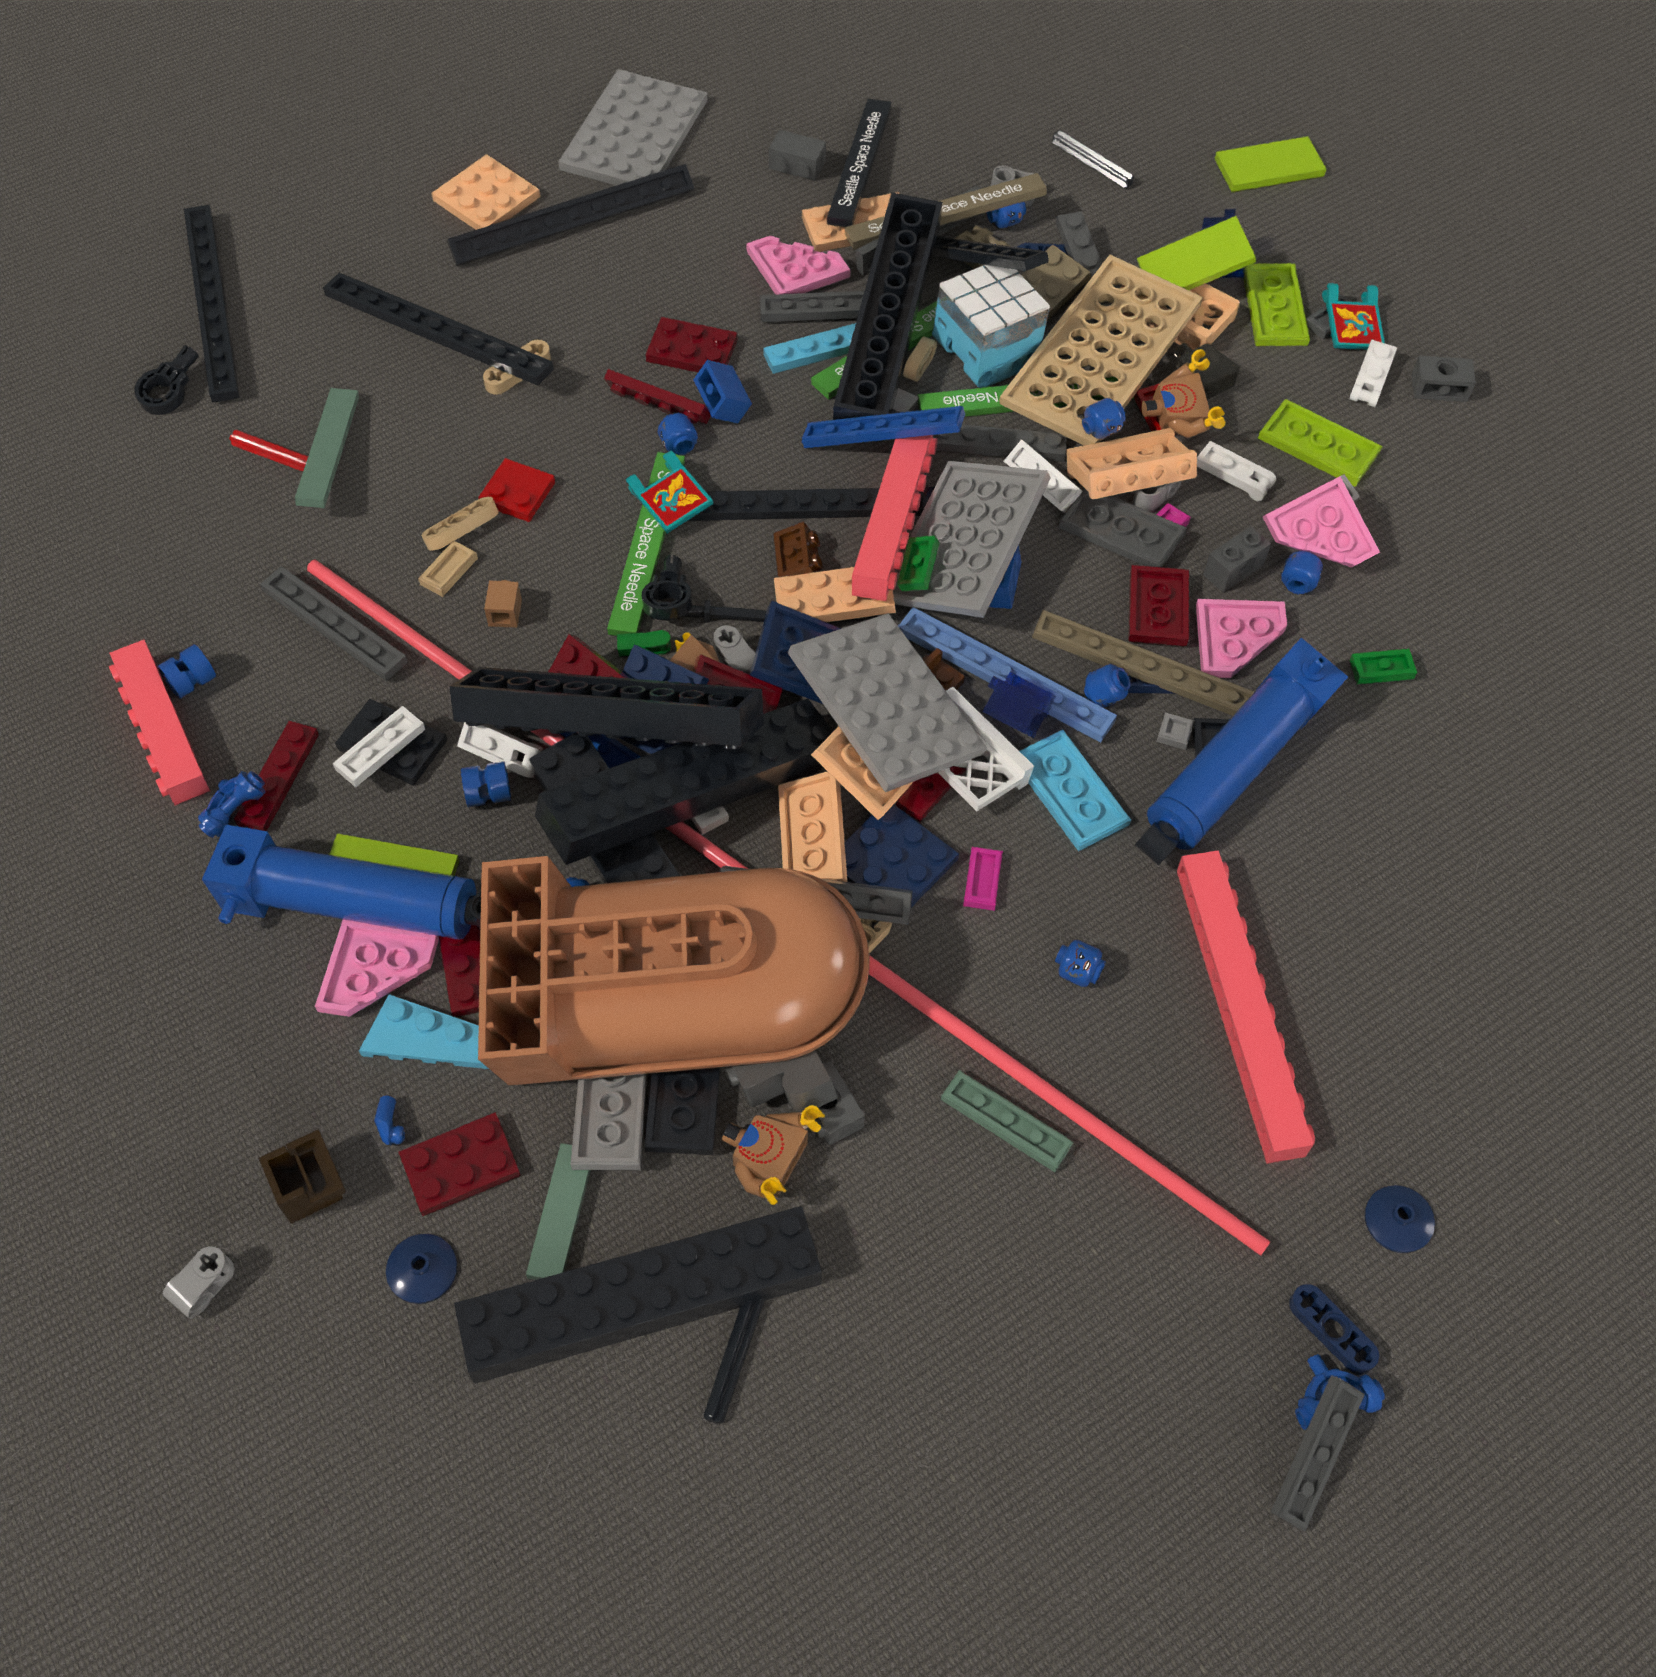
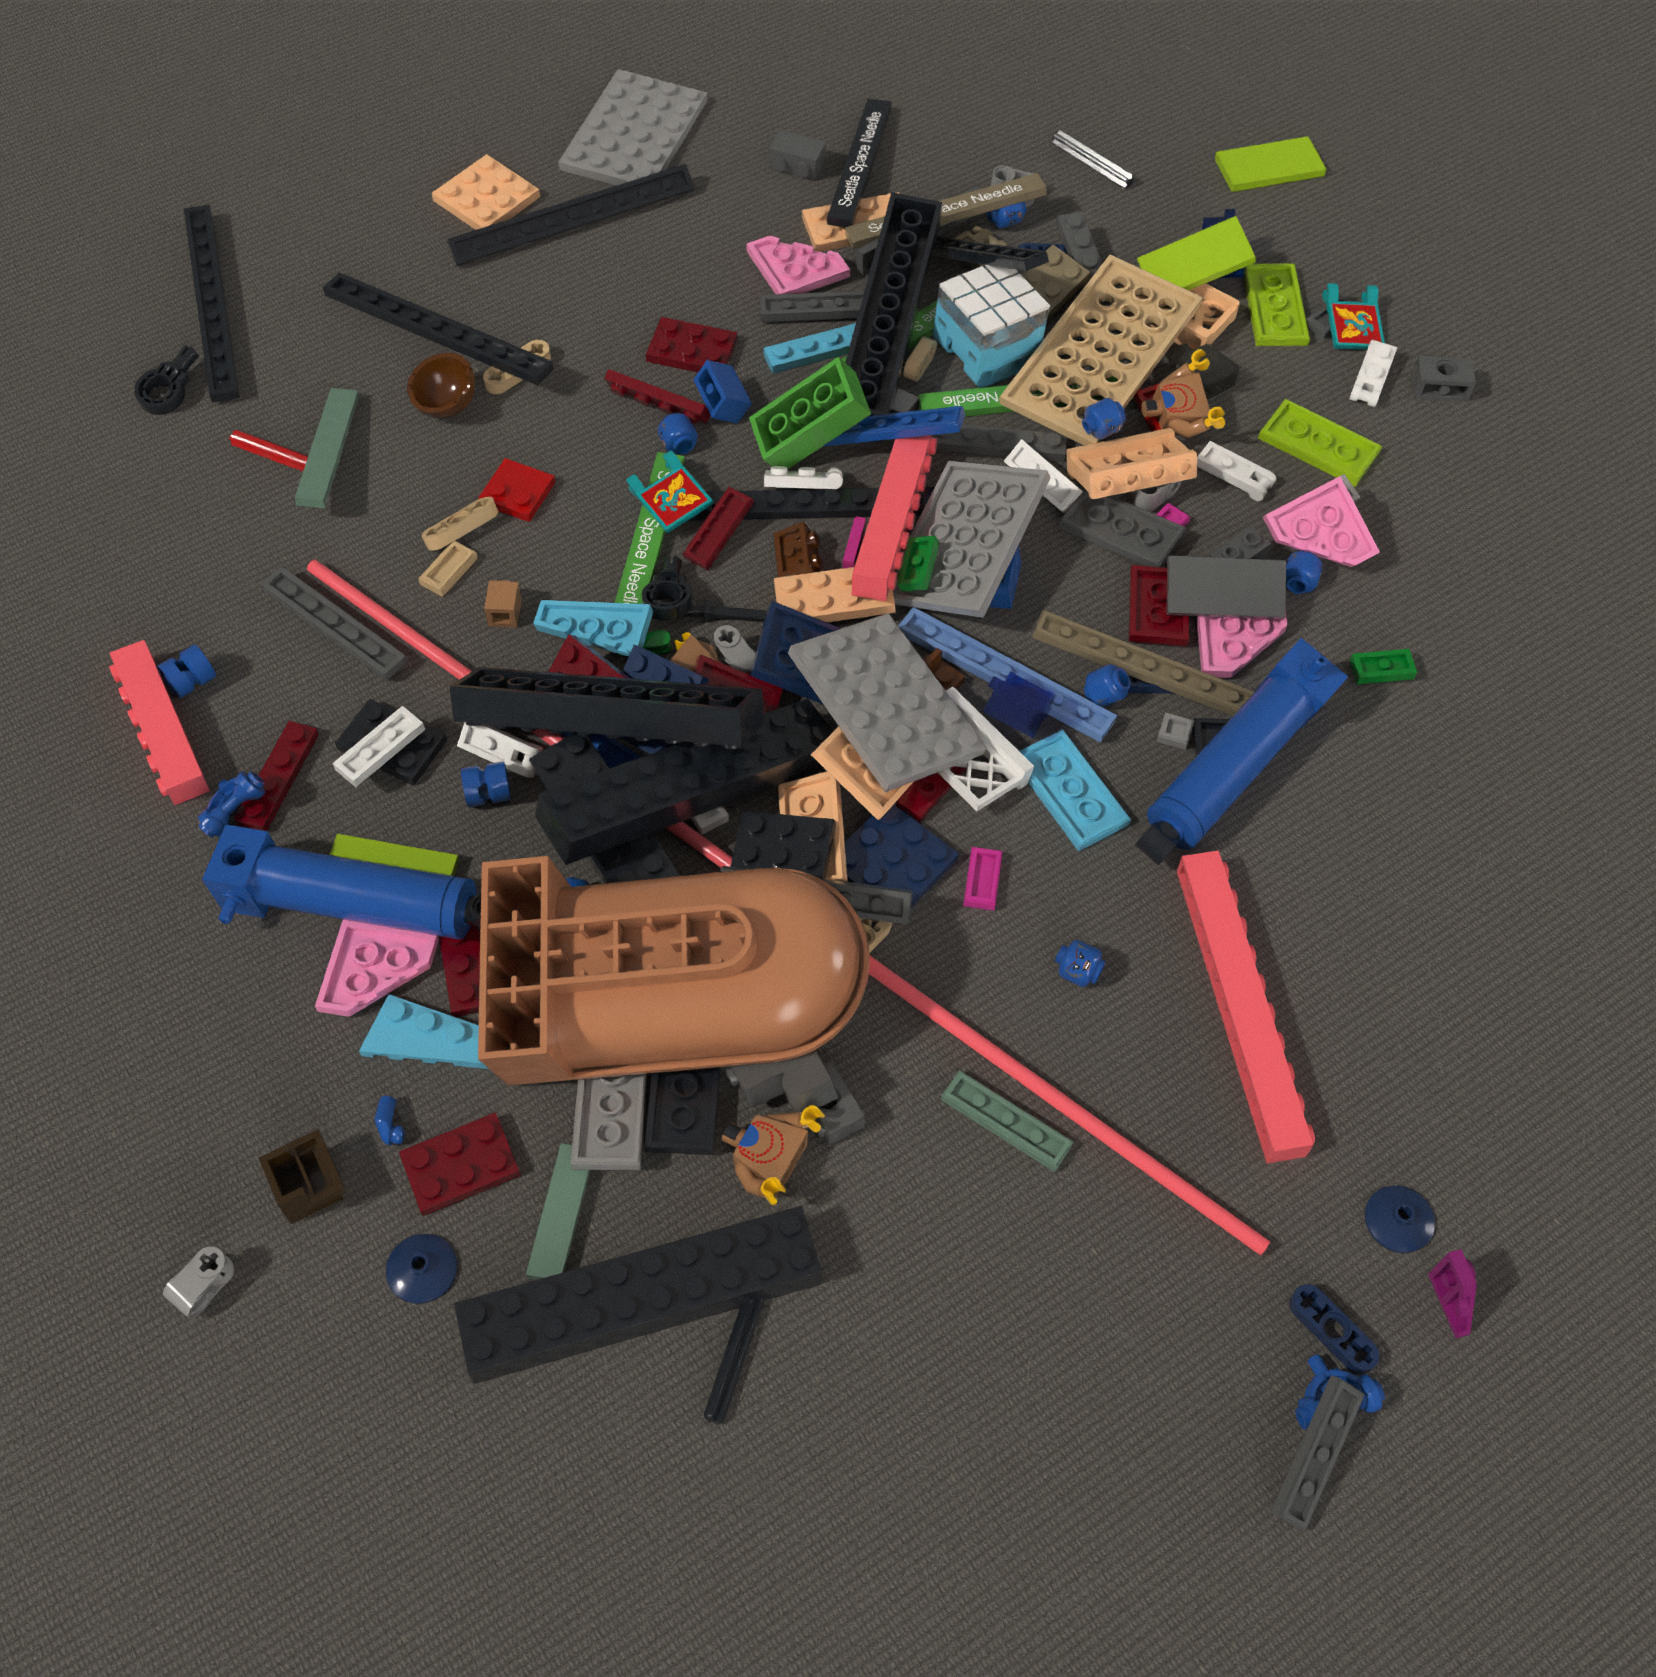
none -> reddish brown cylinder [406,352,475,418]
none -> medium azure wing [533,600,653,657]
none -> dark red plate [683,486,754,571]
none -> black plate [730,811,836,879]
none -> bright green brick [749,357,871,470]
none -> white plate [764,466,843,489]
none -> dark pink tile [843,516,866,568]
none -> dark grey tile [1166,556,1286,620]
none -> magenta wing [1428,1249,1477,1339]

